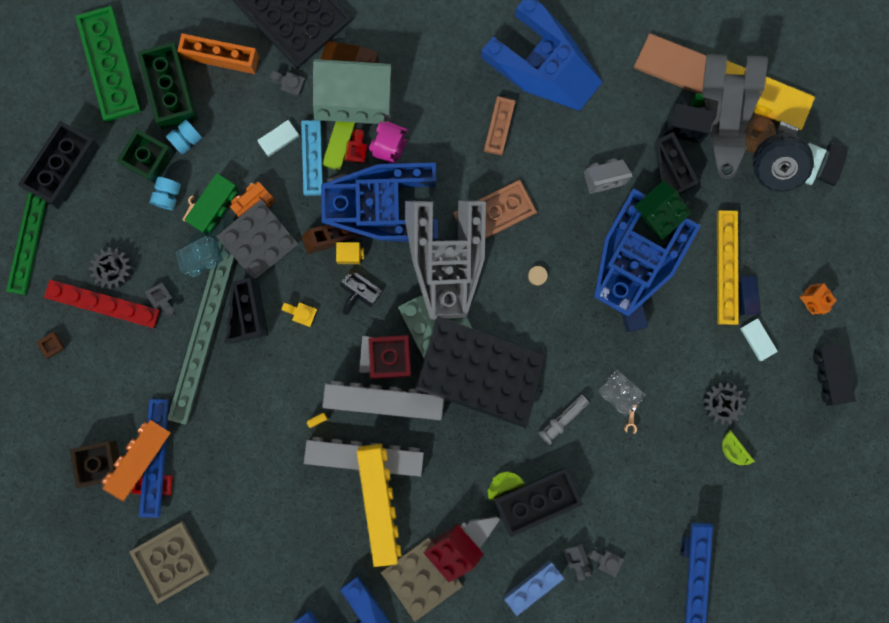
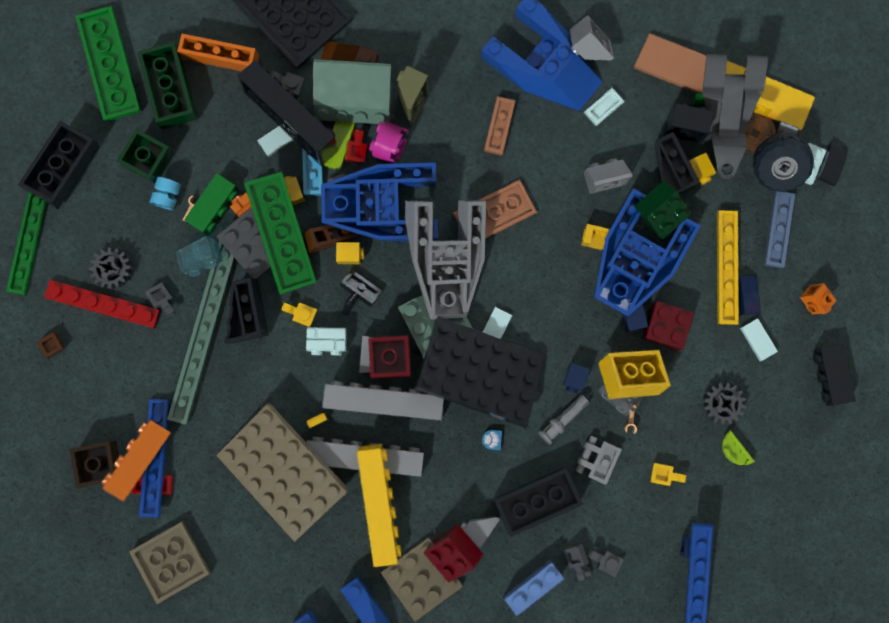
medium azure wheel [166,119,202,155] -> none
lime plate [487,472,526,500] -> none
tan tile [528,266,548,286] -> none
none -> dark tan plate [216,403,349,542]
none -> black brick [237,61,337,166]
none -> green plate [244,172,316,294]
none -> yellow brick [284,176,305,206]
none -> light aqua brick [306,327,347,356]
none -> olive slope [397,66,429,126]
none -> tile [482,430,502,450]
none -> light aqua tile [483,307,512,339]
none -> dark blue brick [562,363,590,394]
none -> light grey slope [570,15,614,60]
none -> light grey plate [575,436,622,485]
none -> yellow panel [581,224,609,250]
none -> light aqua tile [584,88,625,126]
none -> yellow brick [598,350,671,399]
none -> dark red brick [642,301,694,351]
none -> yellow plate [650,463,686,486]
none -> yellow brick [689,153,716,185]
none -> sand blue plate [763,191,795,269]

